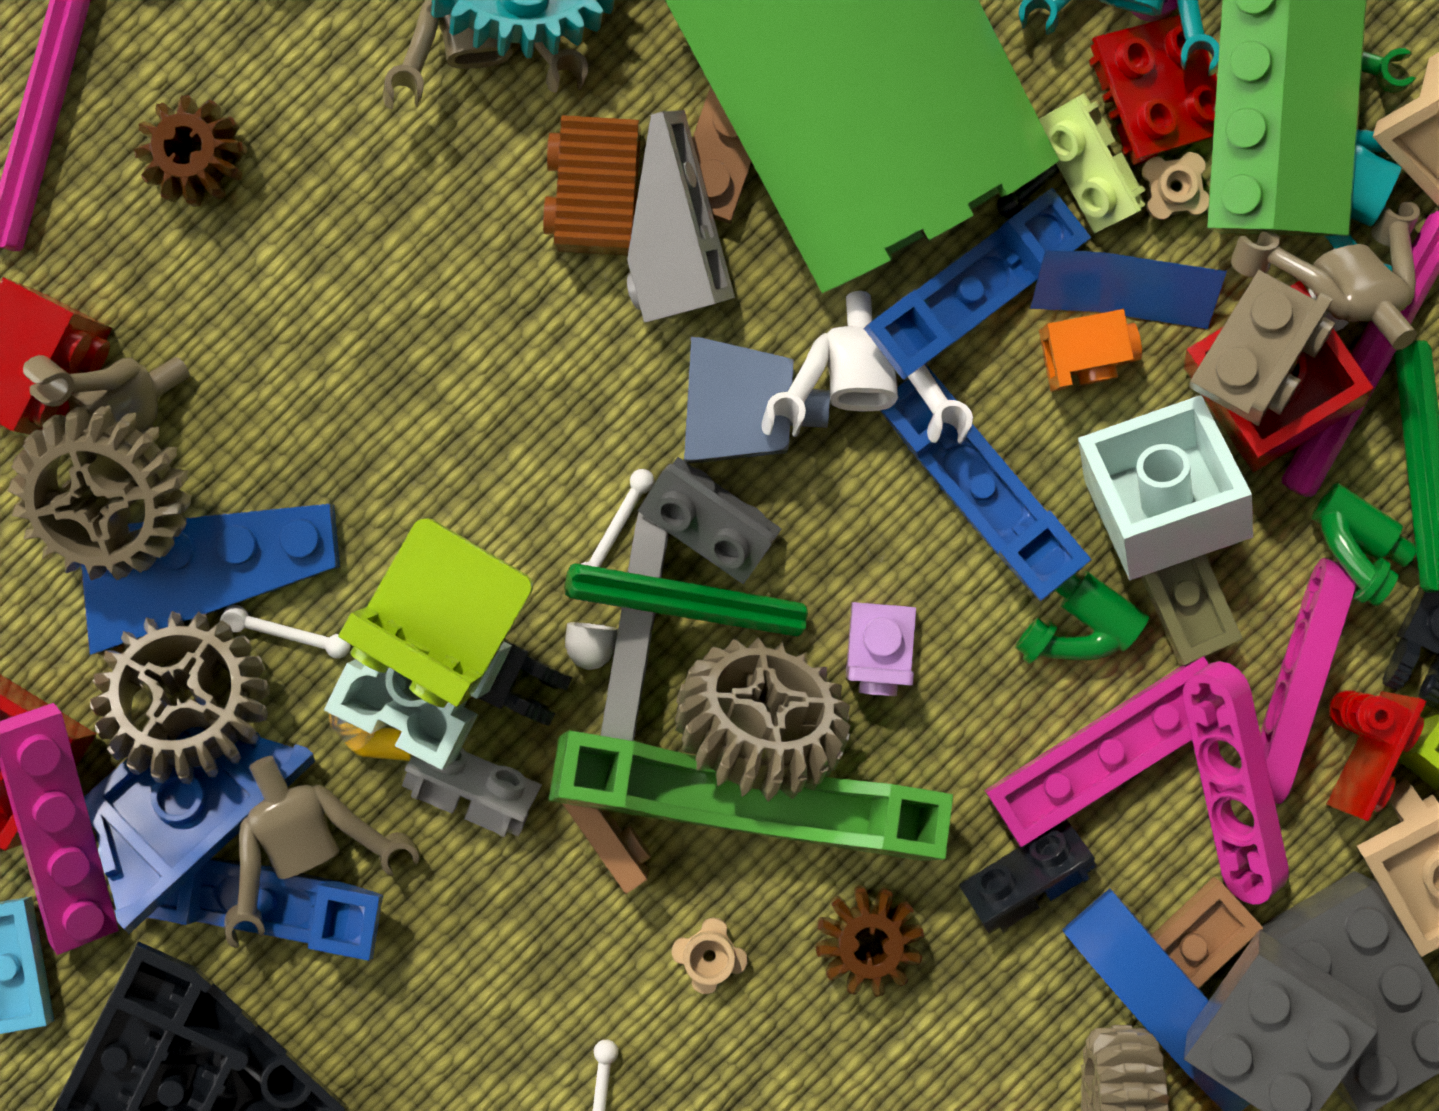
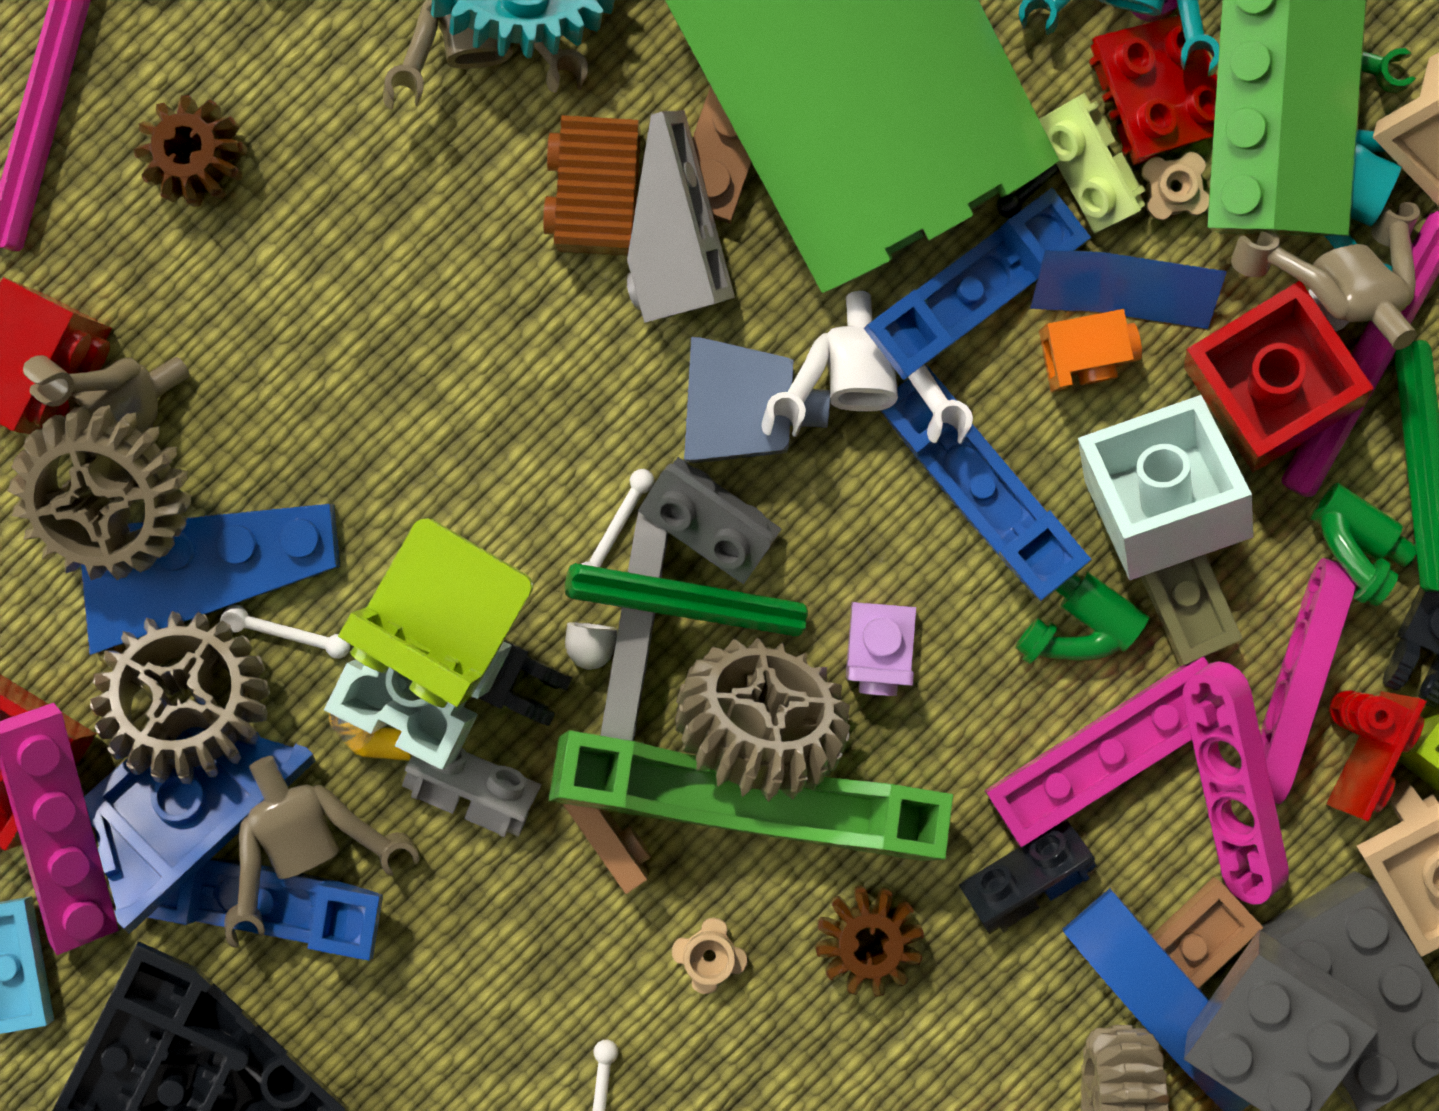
dark tan bracket [1189,270,1336,426] -> none

